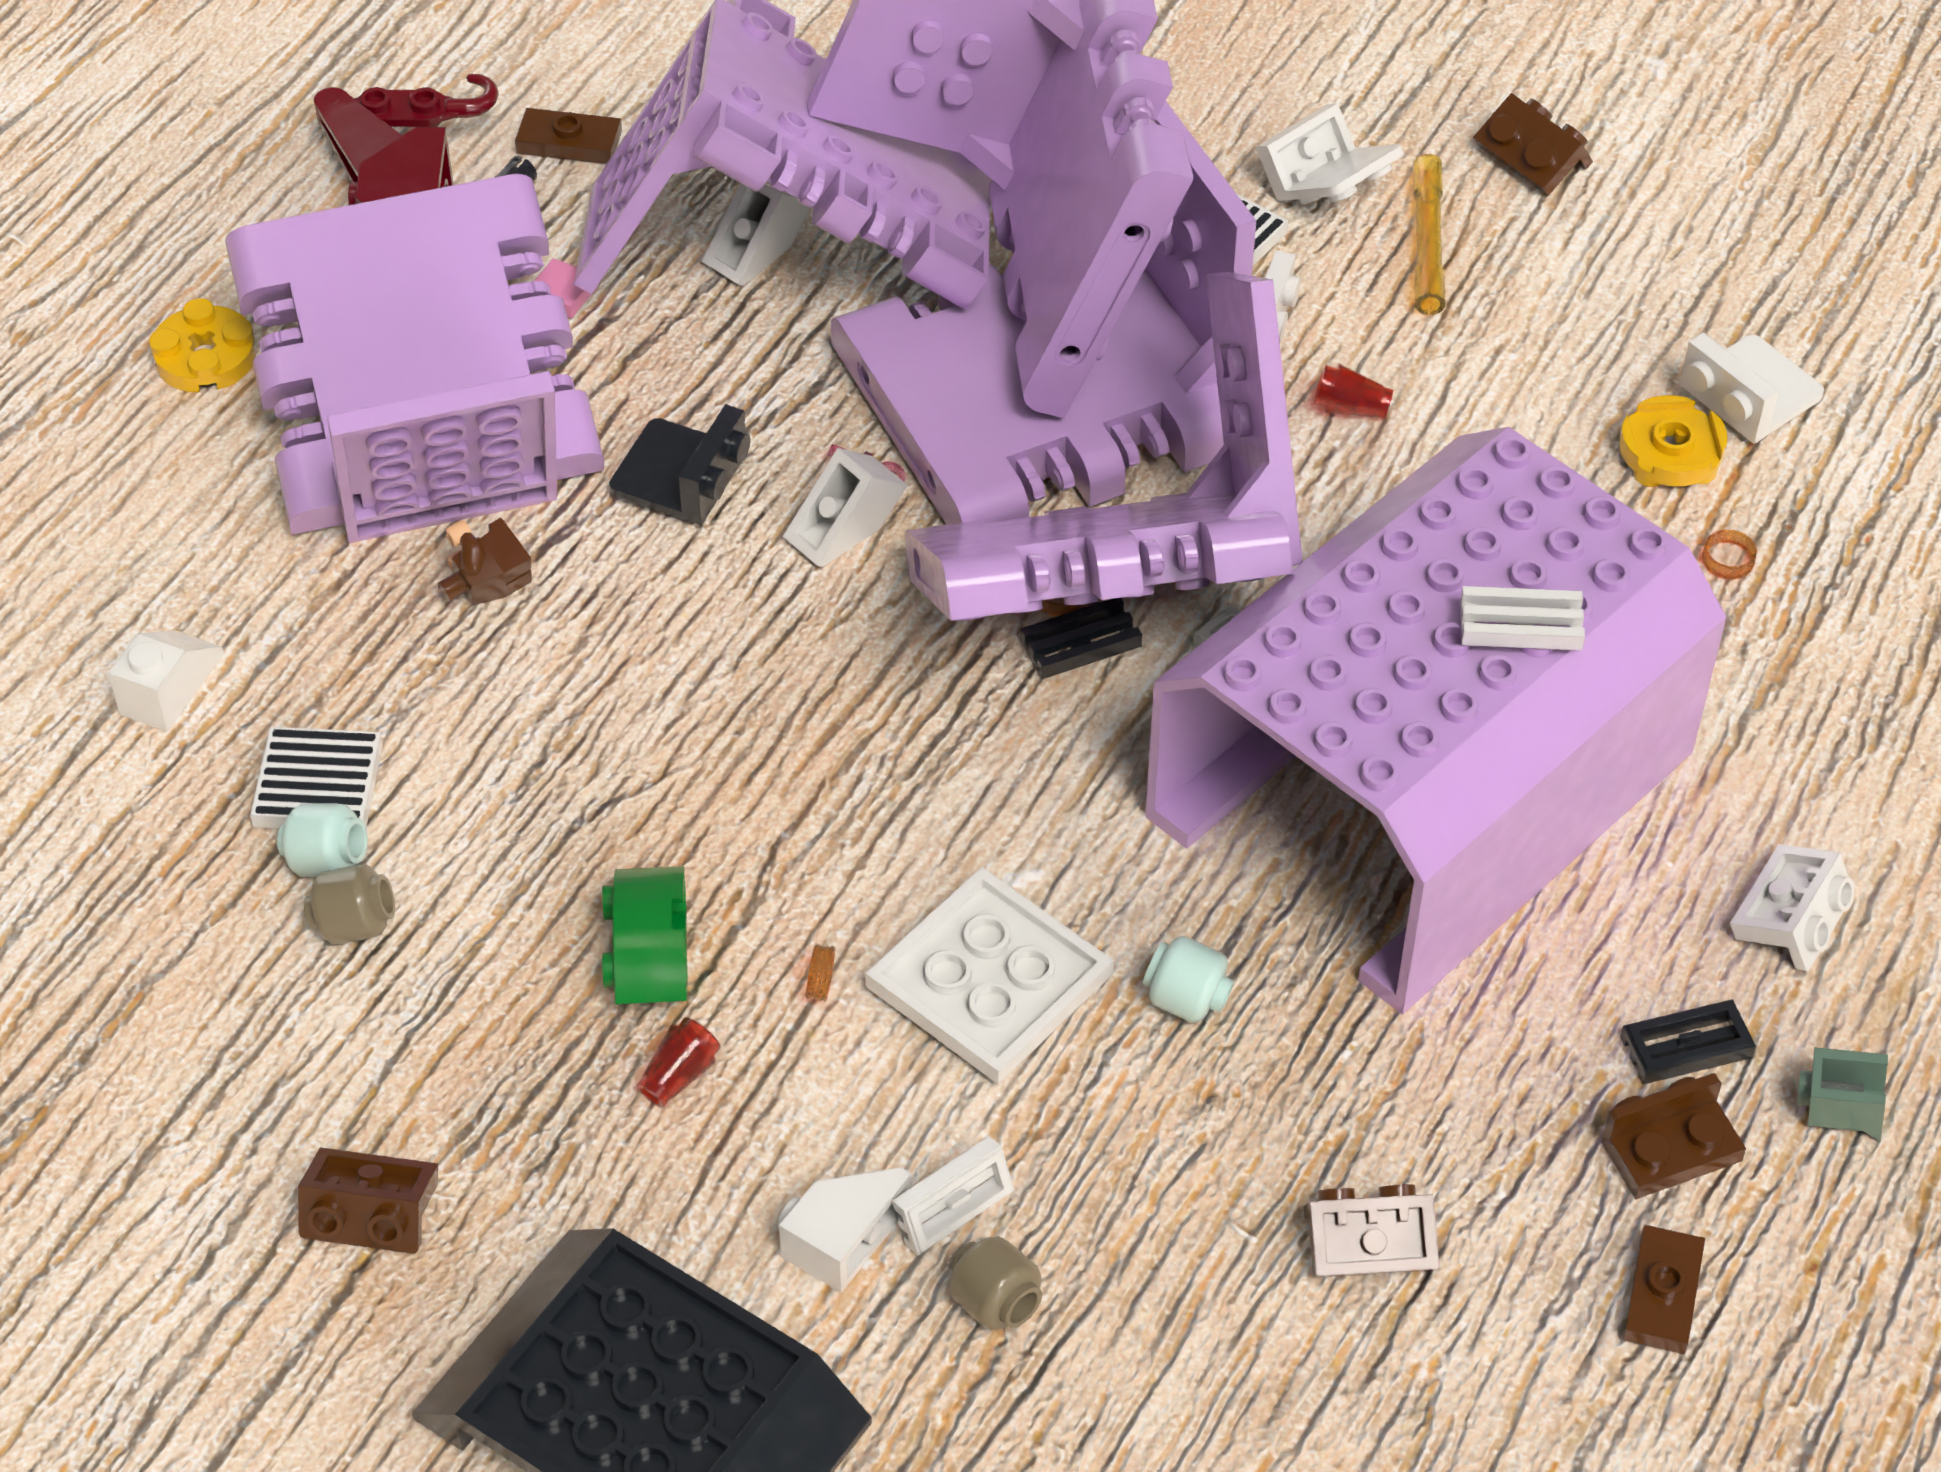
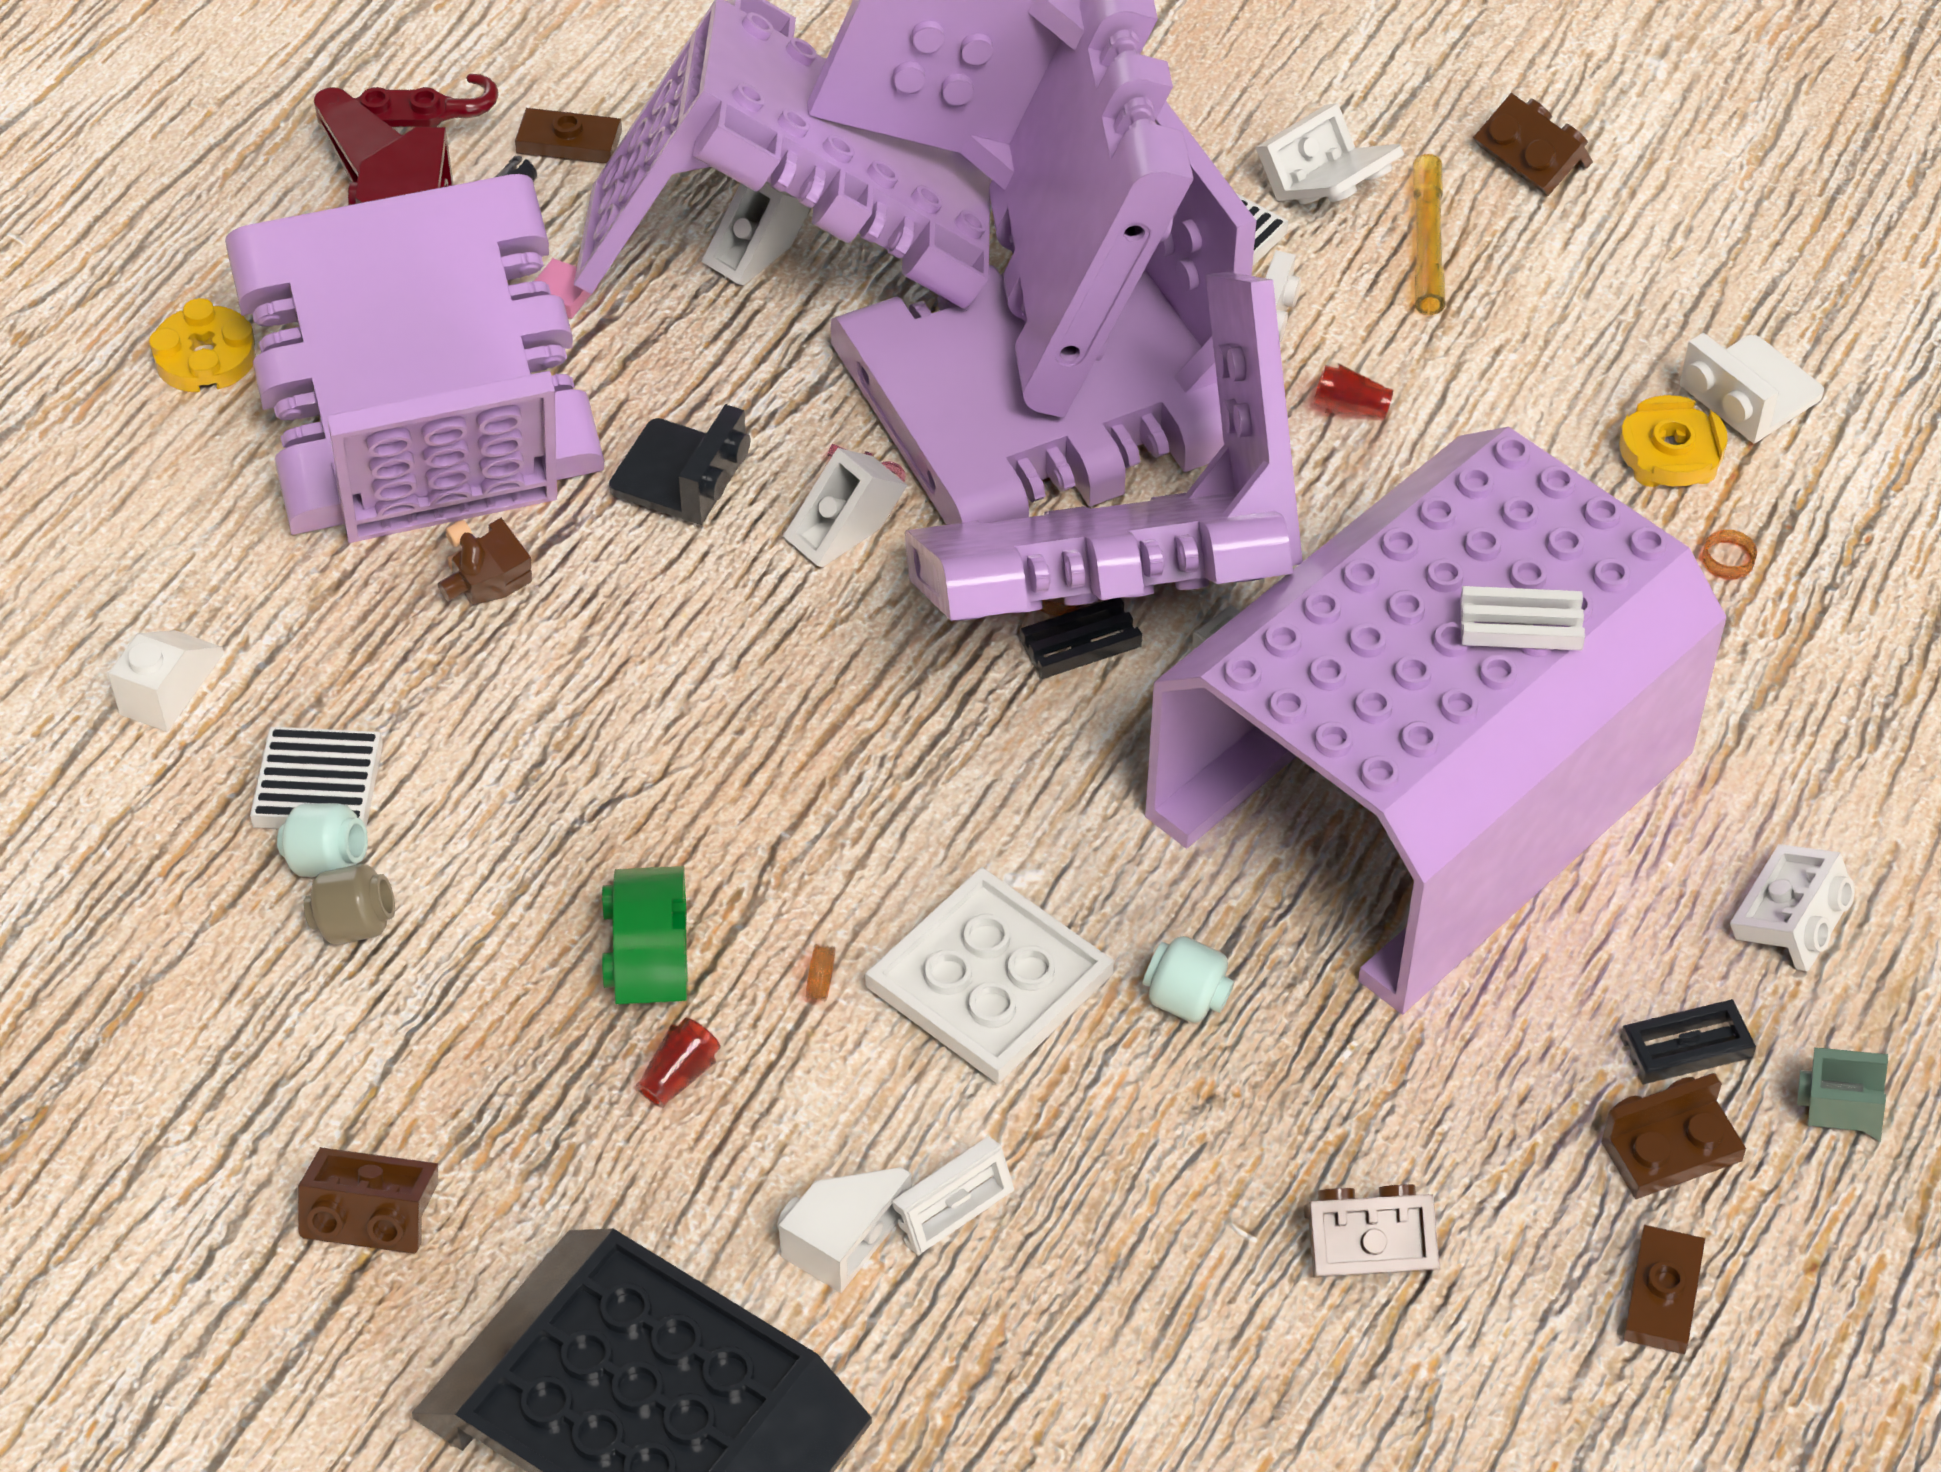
dark tan head [949,1236,1042,1330] -> none

